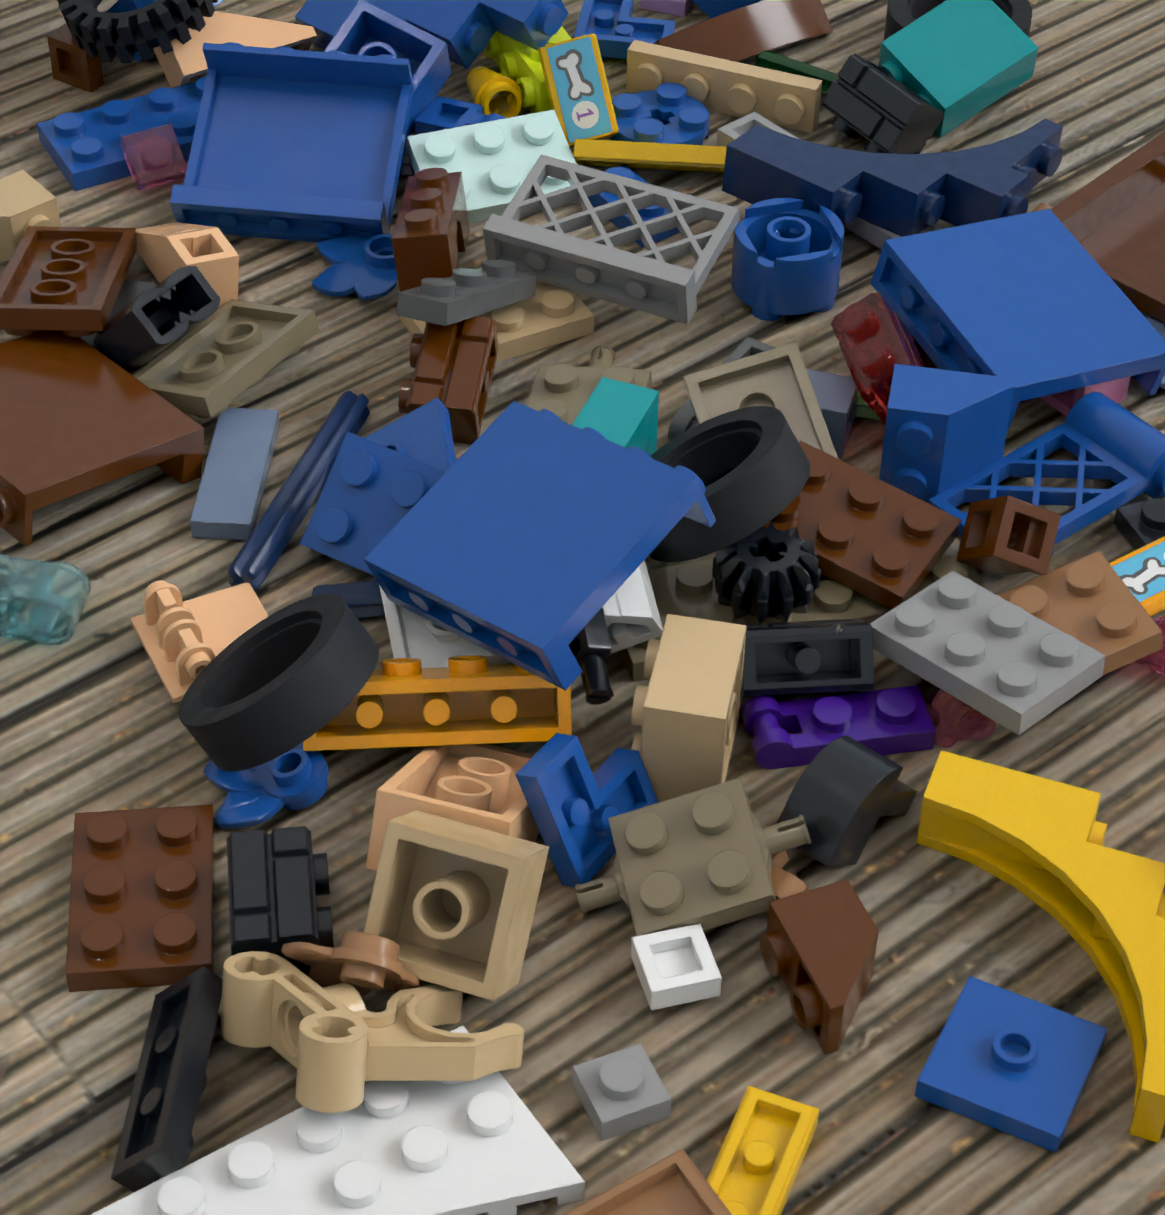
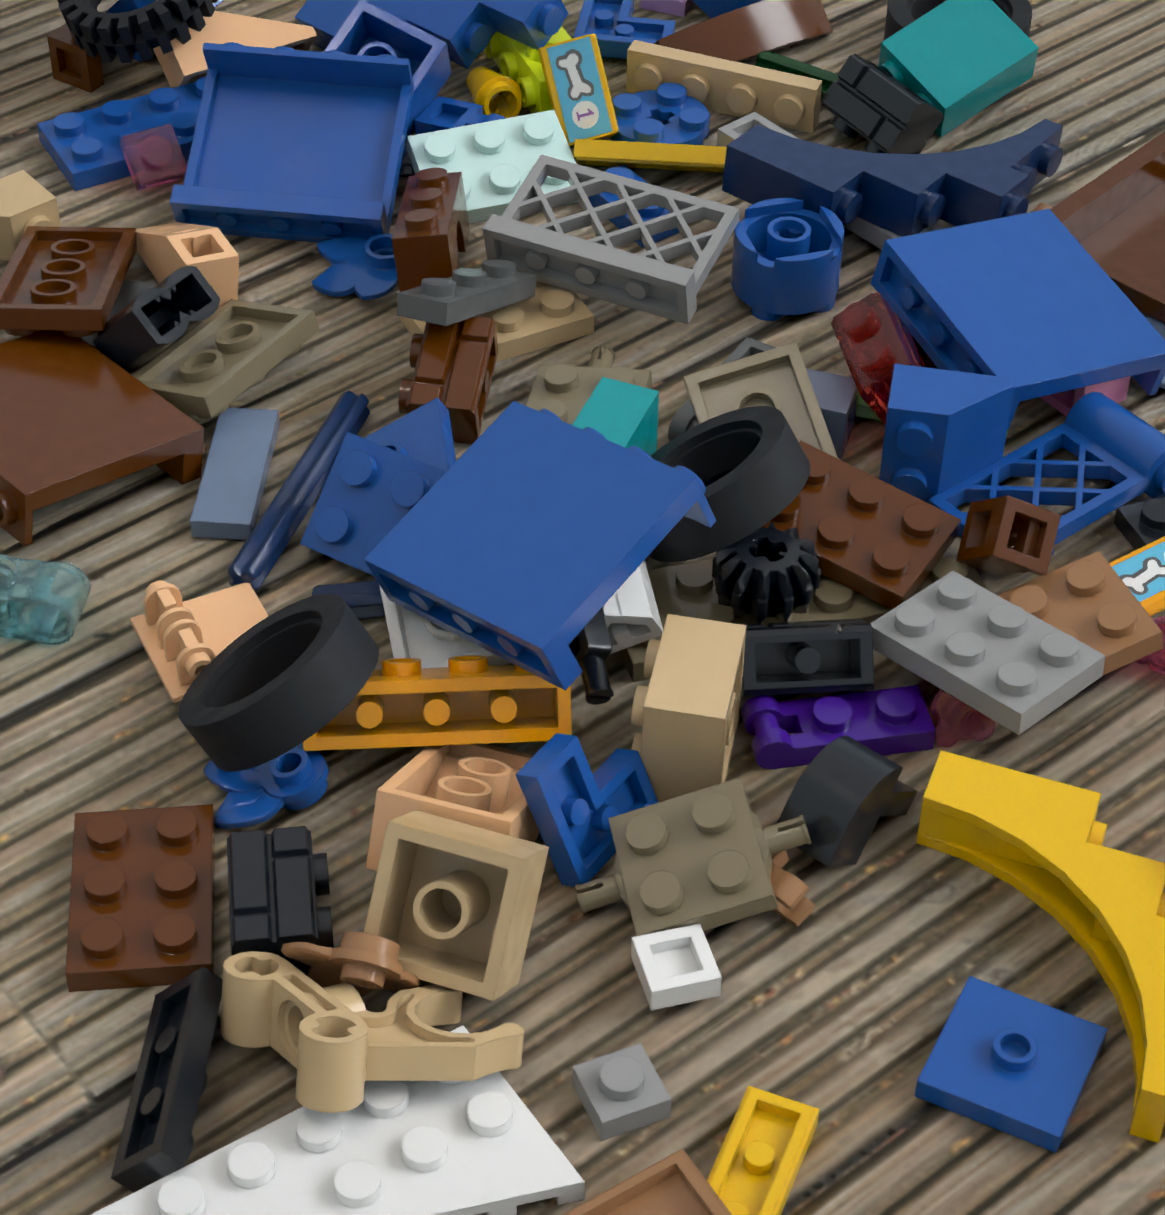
reddish brown slope [760,879,879,1055] -> none

